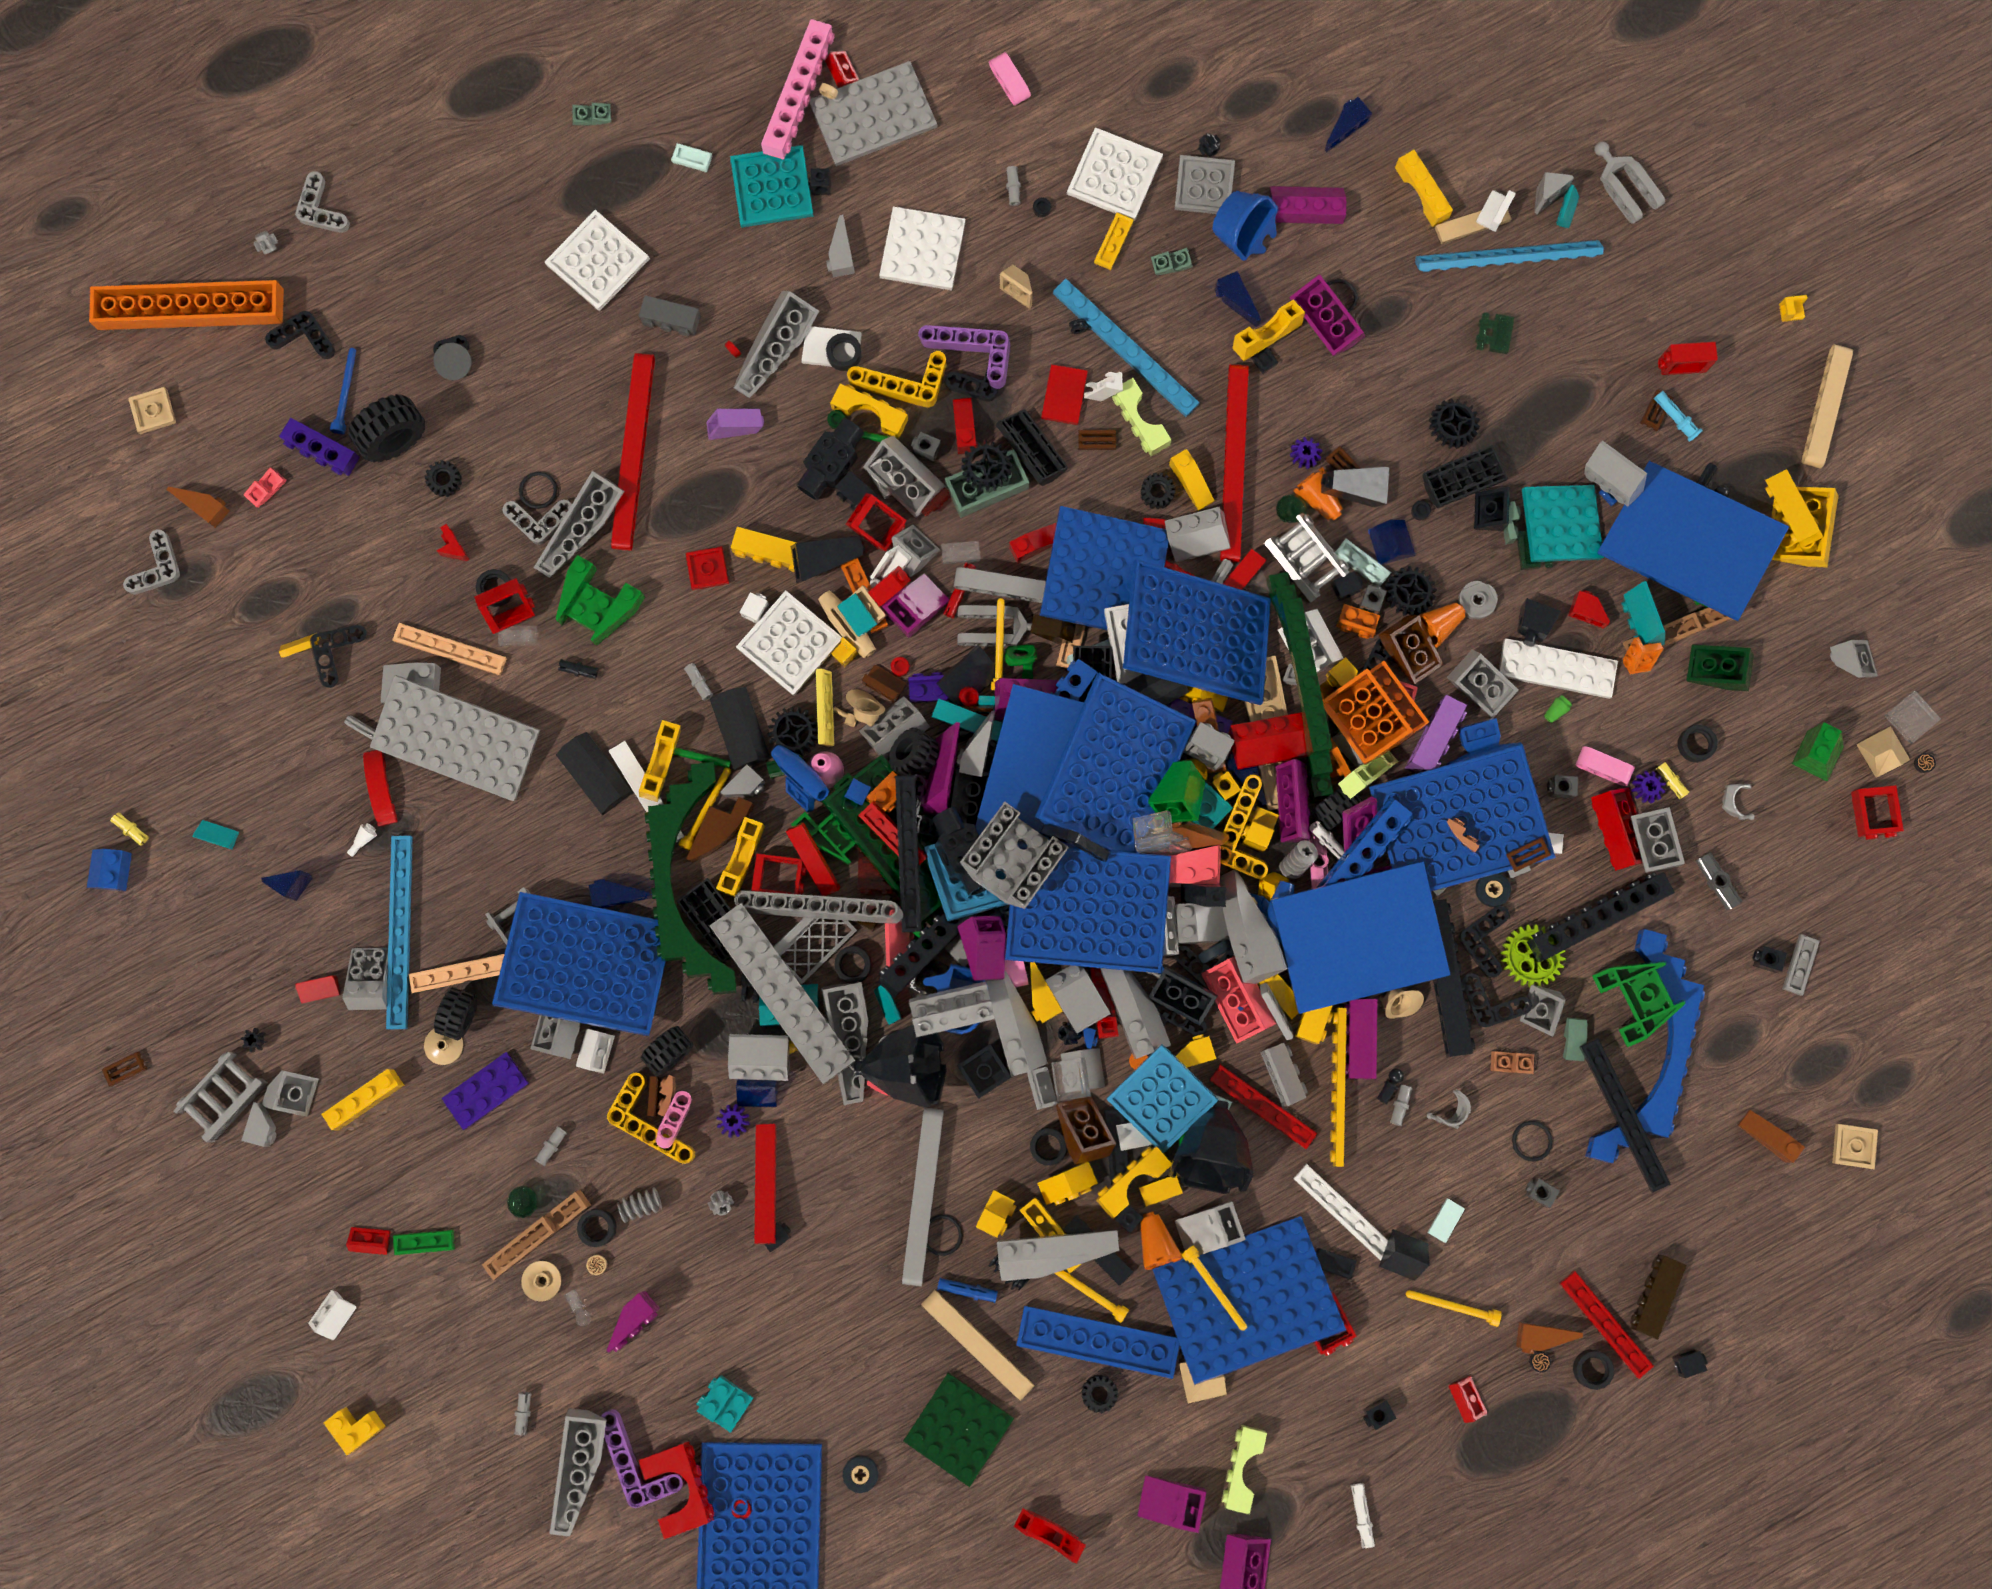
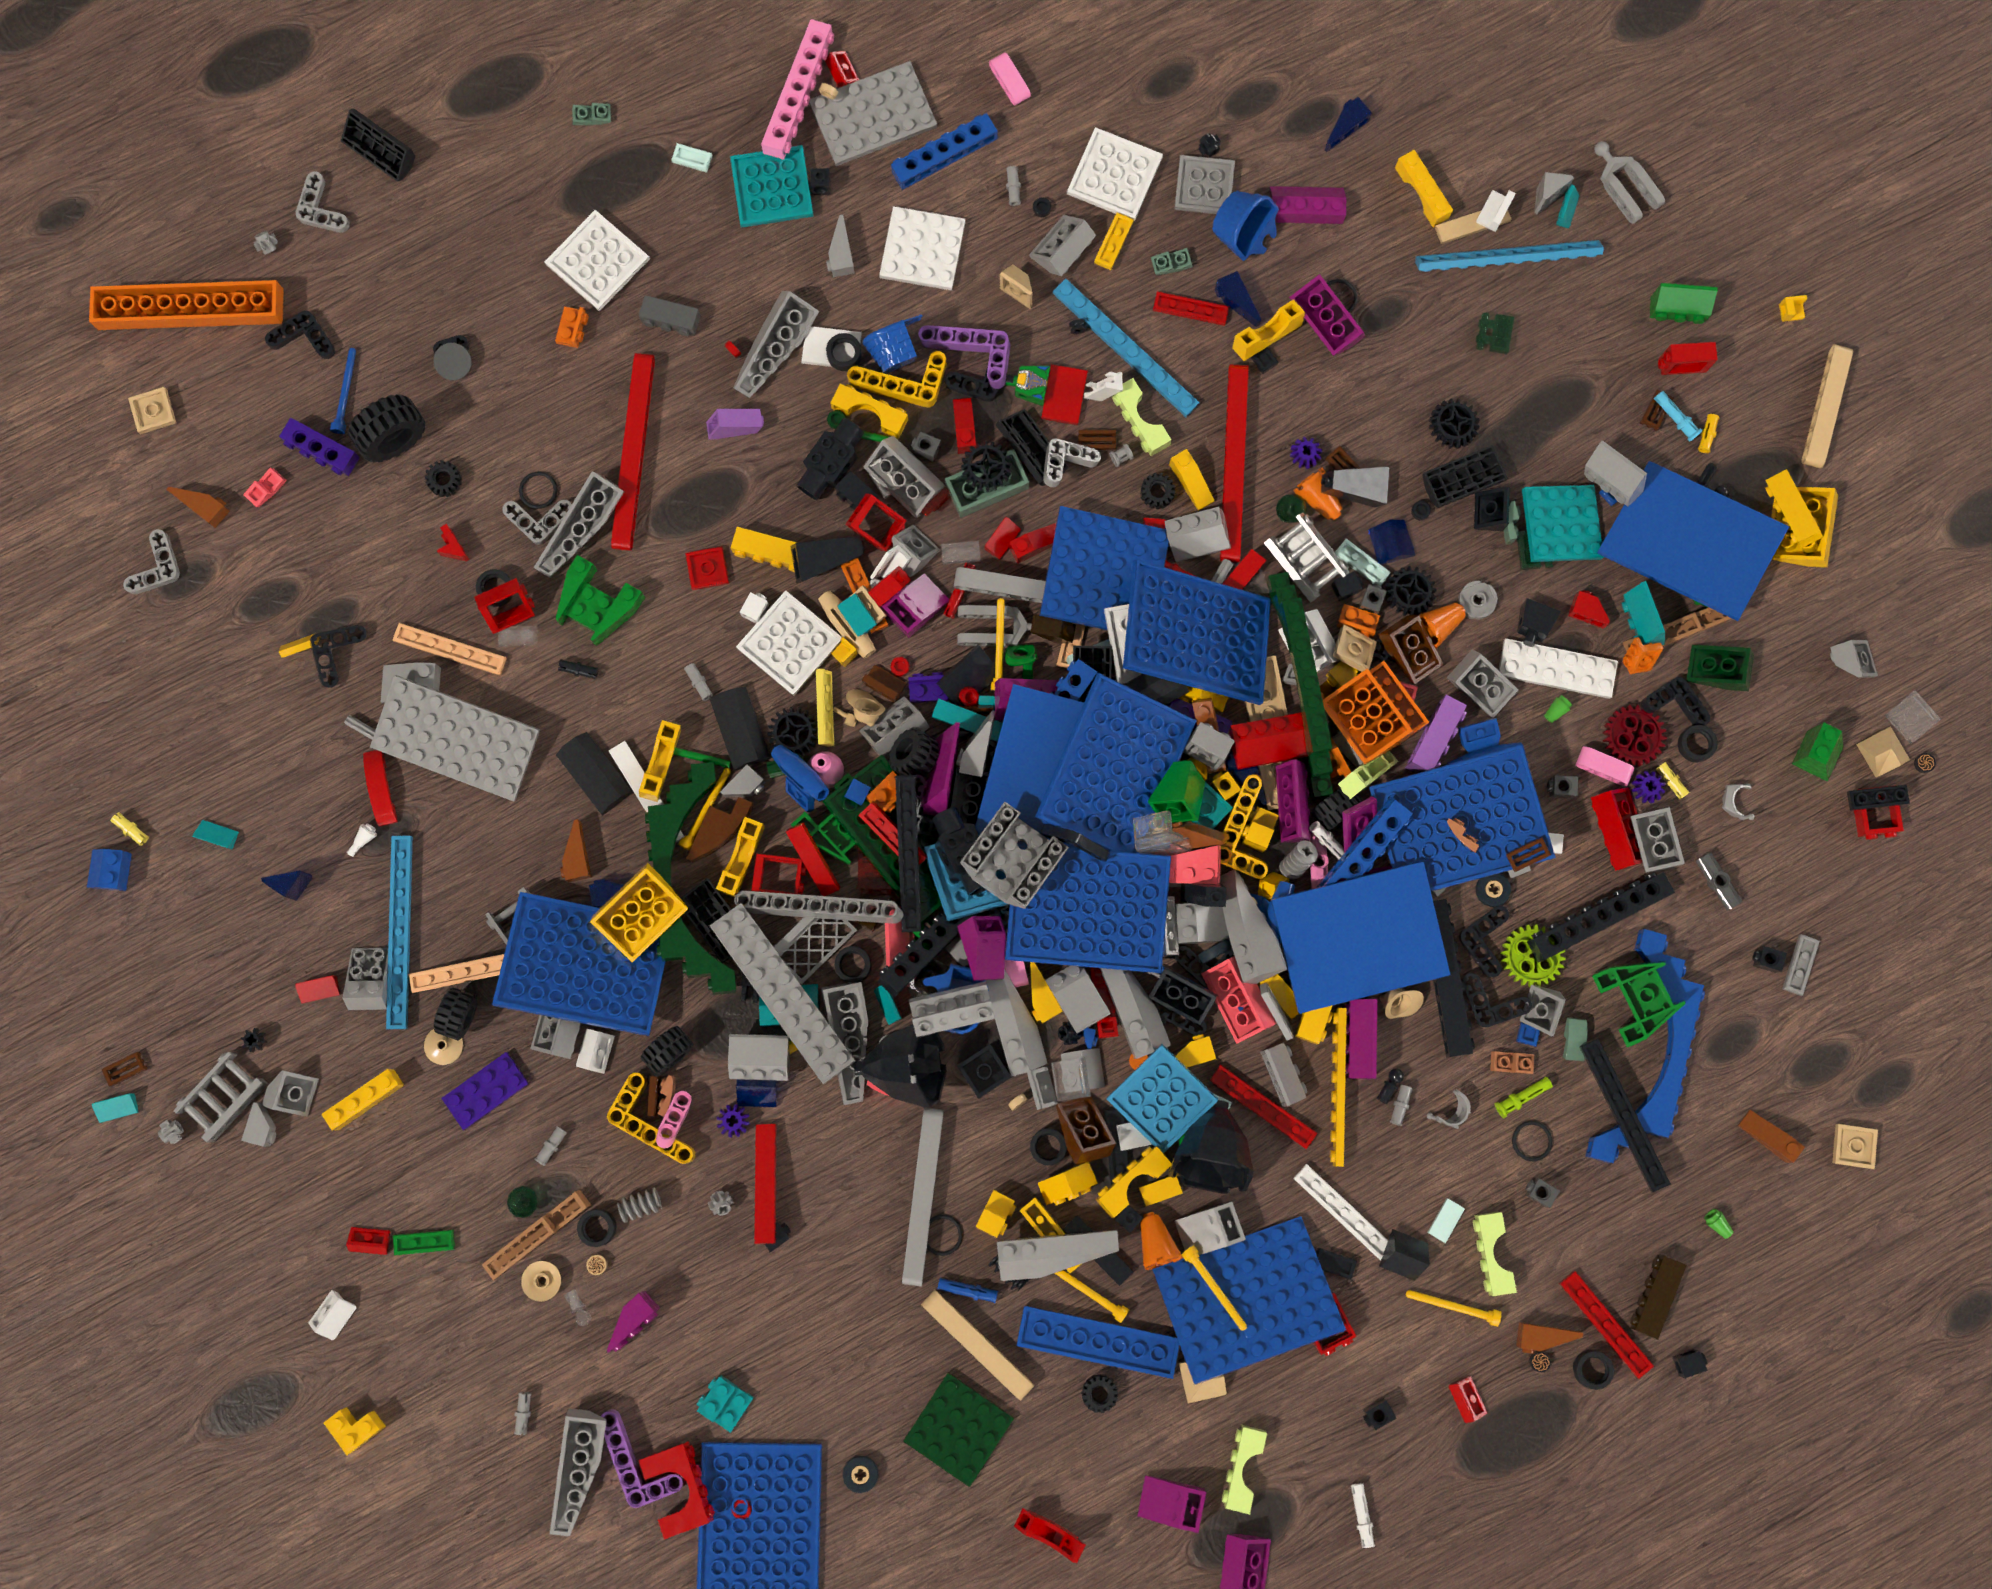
none -> teal slope [92,1093,139,1123]
none -> light grey gear [158,1120,184,1144]
none -> black piece [341,108,415,182]
none -> orange bracket [555,307,588,348]
none -> dark orange slope [560,819,592,882]
none -> yellow slope [590,863,688,962]
none -> blue piece [863,315,923,373]
none -> blue brick [891,113,998,190]
none -> red slope [984,517,1021,560]
none -> torso [1005,366,1050,406]
none -> tan tile [1008,1093,1028,1111]
none -> light grey slope [1029,215,1096,276]
none -> light grey beam [1043,438,1101,487]
none -> light grey bush [1109,444,1134,467]
none -> red tile [1153,291,1229,326]
none -> tan plate [1333,625,1377,672]
none -> yellowish green arch [1473,1212,1517,1296]
none -> lime pin [1494,1077,1553,1118]
none -> blue tile [1516,1023,1540,1047]
none -> dark red gear [1602,704,1667,767]
none -> black beam [1641,677,1710,726]
none -> green slope [1650,283,1718,324]
none -> yellow pin [1698,414,1720,453]
none -> bright green cone [1704,1209,1734,1239]
none -> black tile [1847,785,1910,811]

